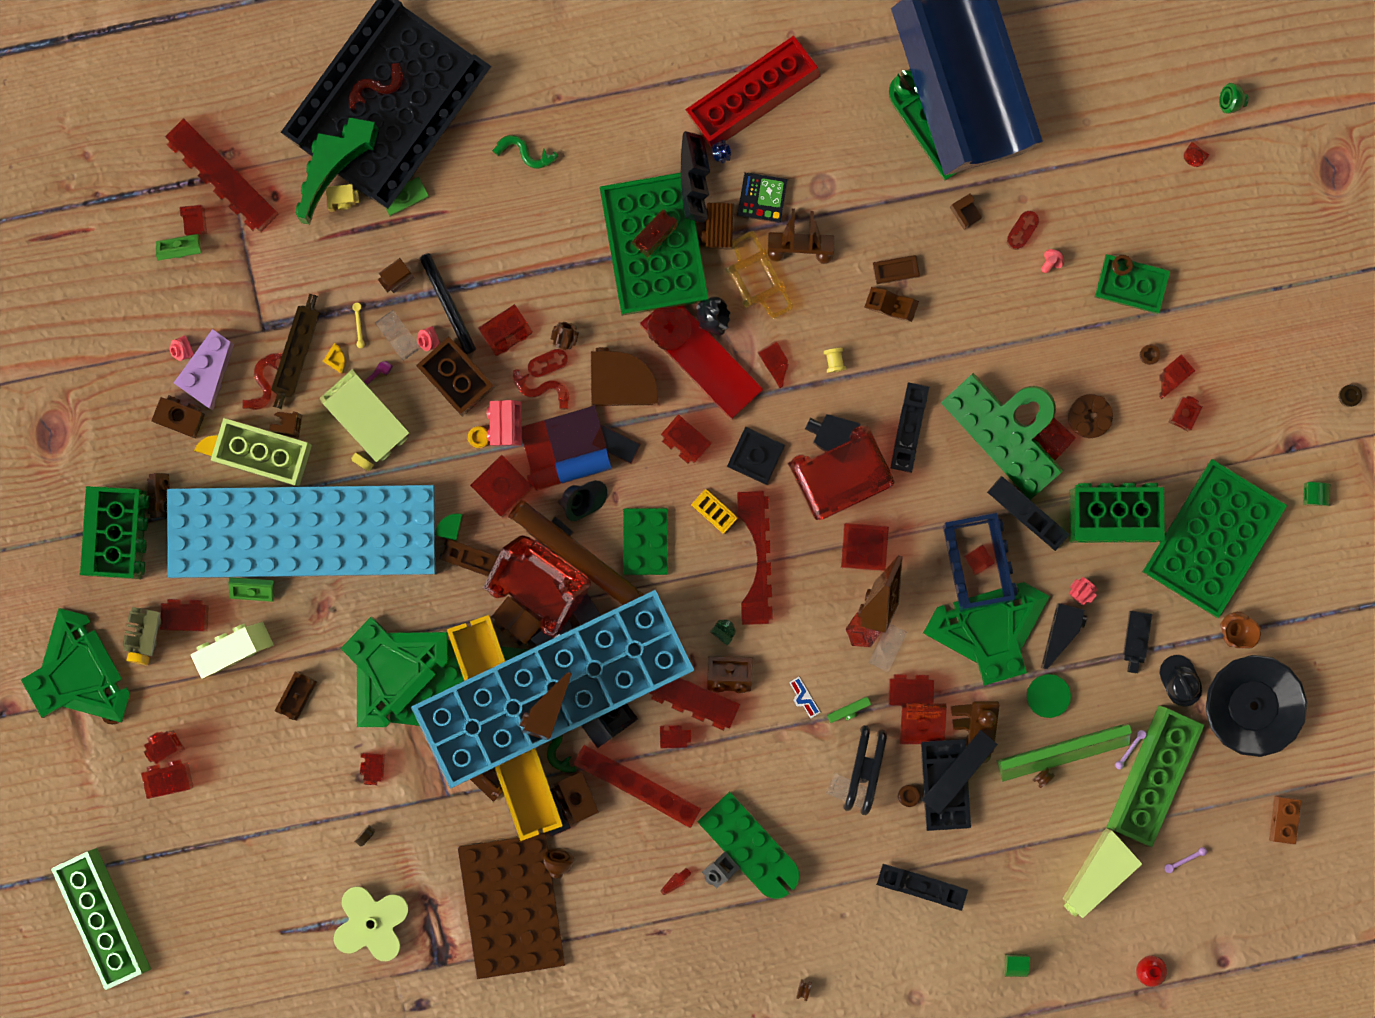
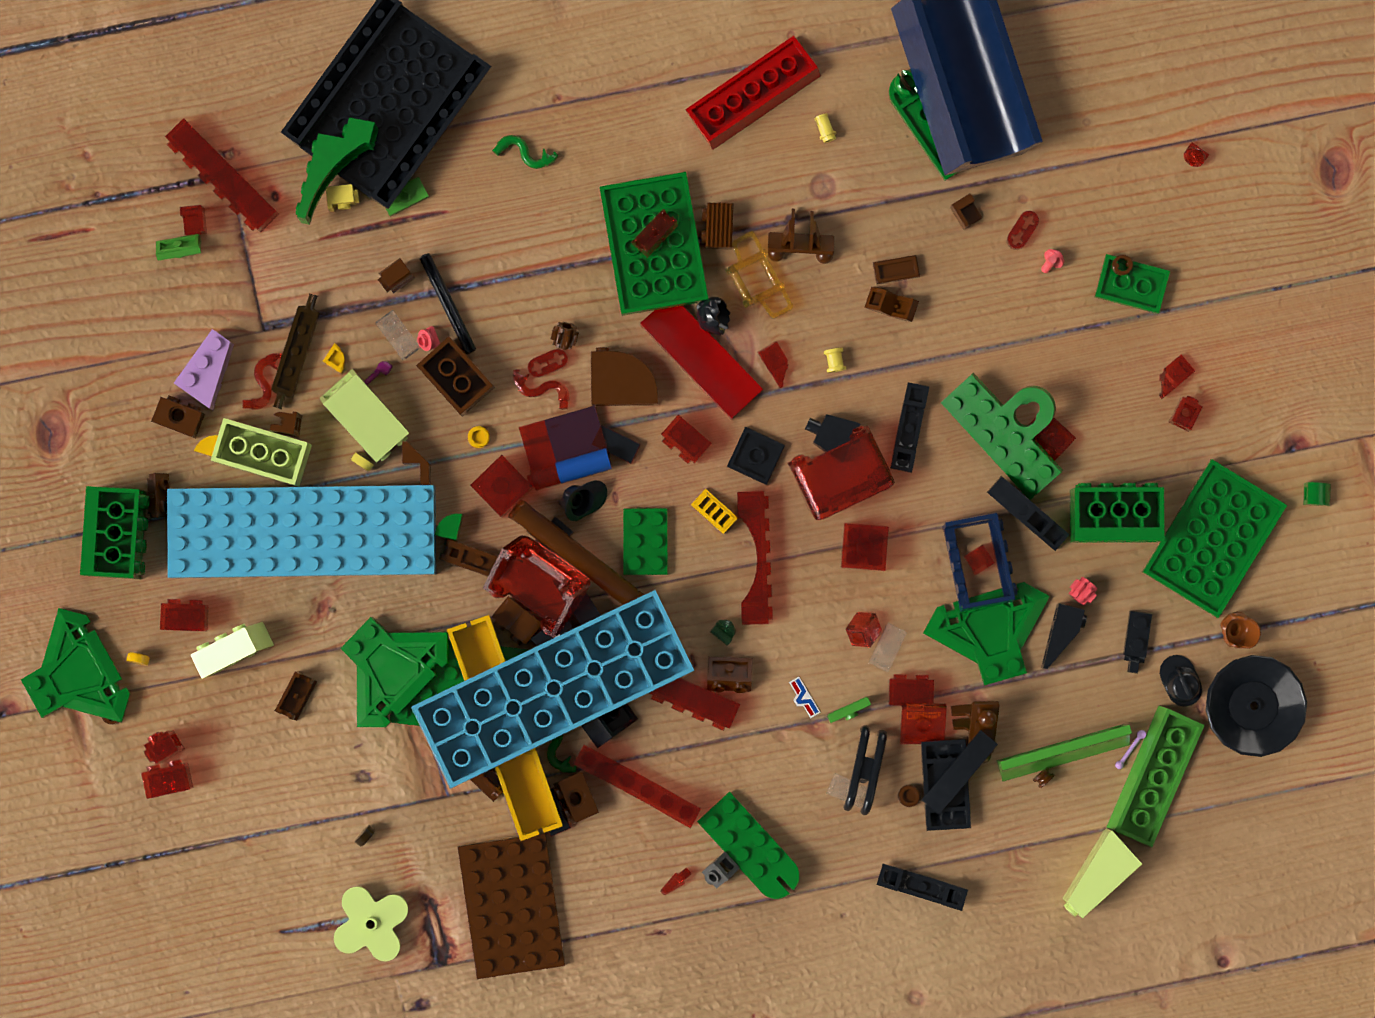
bright green arch [51,848,151,990] -> none
olive hinge [123,607,161,656] -> none
coral plate [170,335,194,361] -> none
bright green plate [228,577,275,602] -> none
clear red animal [349,63,403,109] -> none
light yellow hinge [352,303,365,348] -> none
clear red brick [360,753,385,785] -> none
clear red bracket [478,304,533,356] -> none
coral brick [487,400,522,447] -> none
reddish brown slope [519,672,572,740] -> none
reddish brown brick [543,849,574,879] -> none
clear red plate [647,306,692,350] -> none
clear red brick [660,725,691,748] -> none
black slope [681,131,710,223] -> none
clear blue plate [712,140,731,164] -> none
tile [737,172,788,223] -> none
reddish brown bush [796,979,812,1001] -> none
reddish brown slope [858,555,903,633] -> none
green brick [1005,954,1030,977] -> none
green tile [1026,674,1071,718] -> none
reddish brown plate [1068,394,1113,439] -> none
red brick [1136,956,1167,987] -> none
reddish brown bush [1140,345,1160,365] -> none
lavender hinge [1164,847,1207,873] -> none
green brick [1219,83,1249,114] -> none
dark orange brick [1269,796,1301,845] -> none
dark brown tile [1338,385,1362,407] -> none
none -> reddish brown slope [402,441,431,485]
none -> light yellow pin [814,113,837,143]

